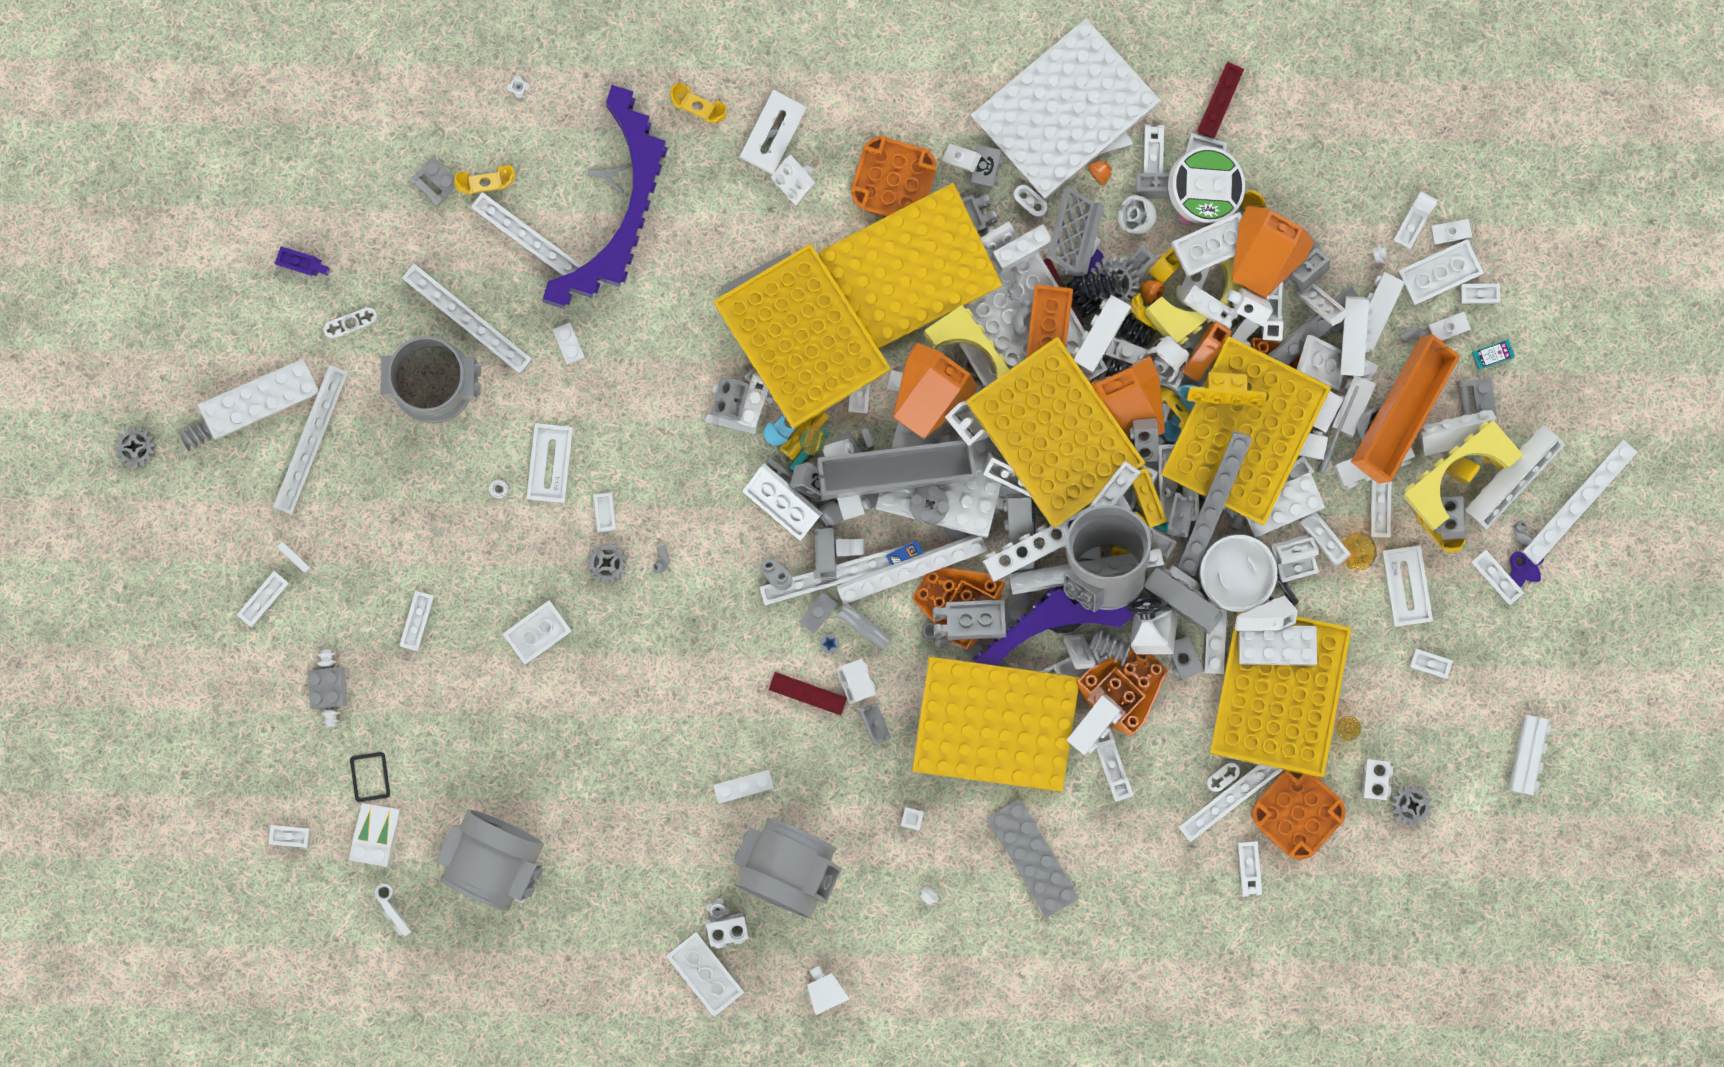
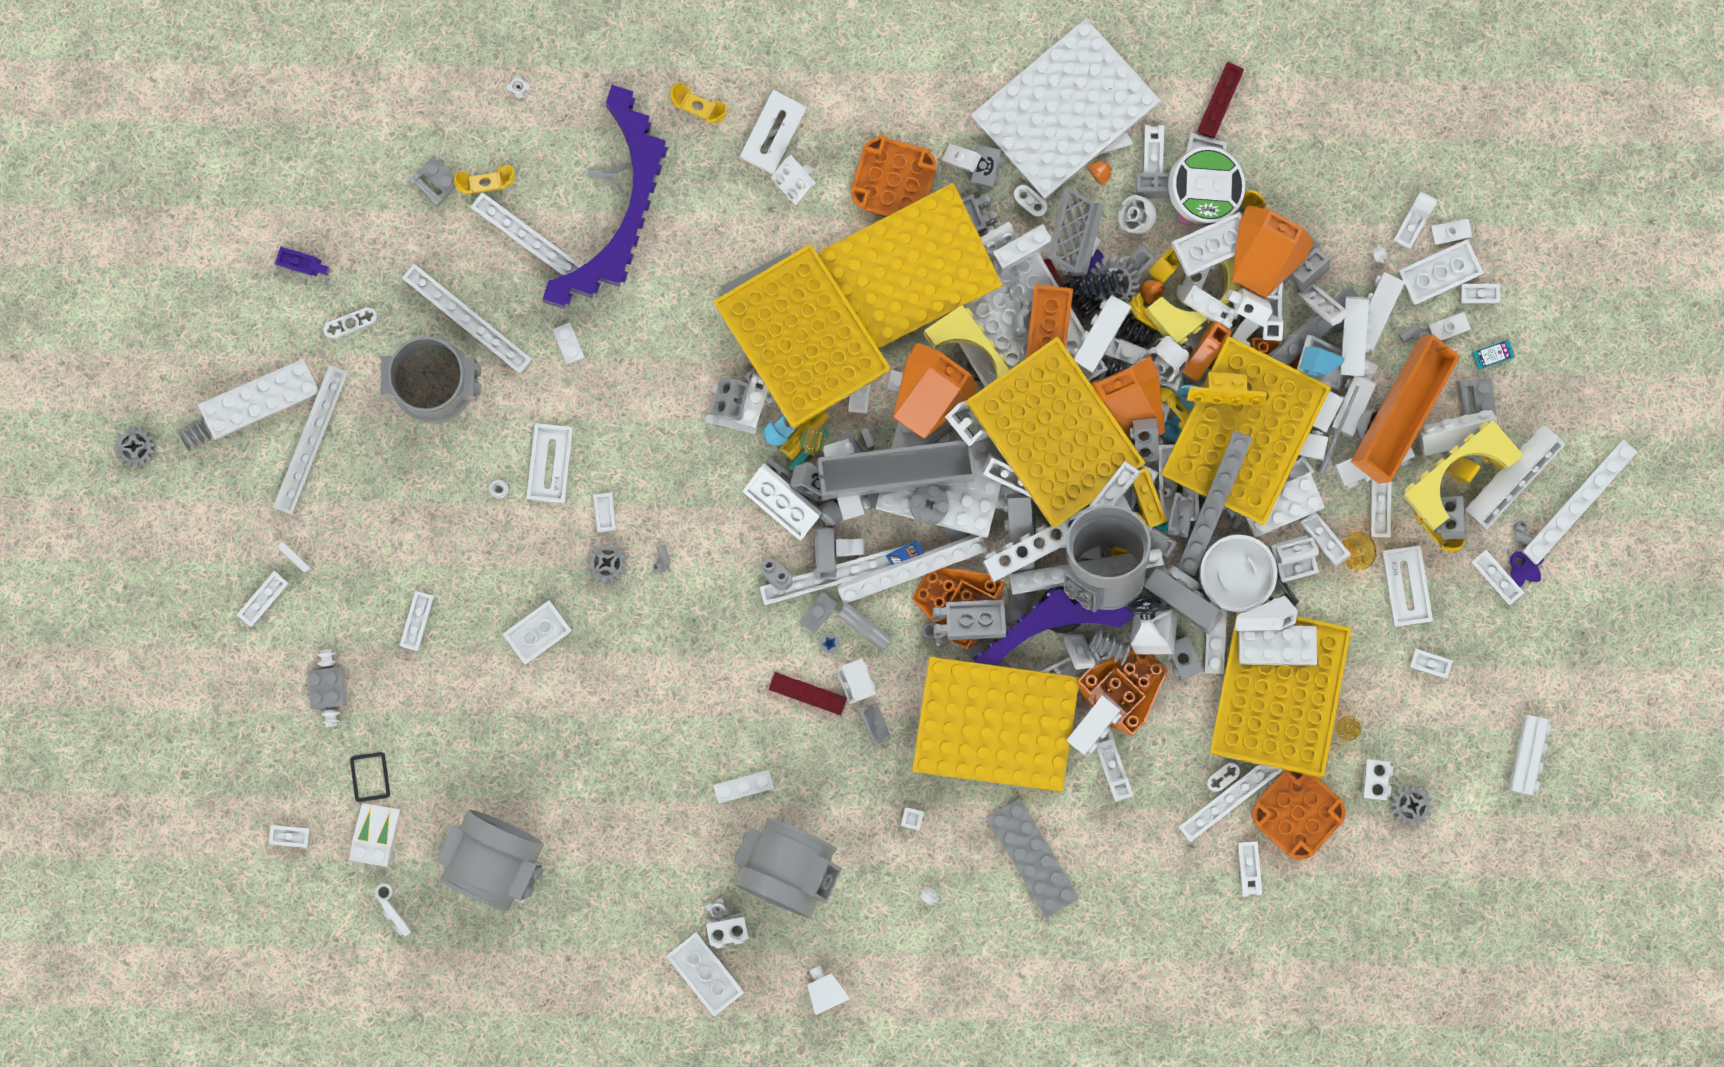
none -> medium azure slope [1300,346,1345,377]

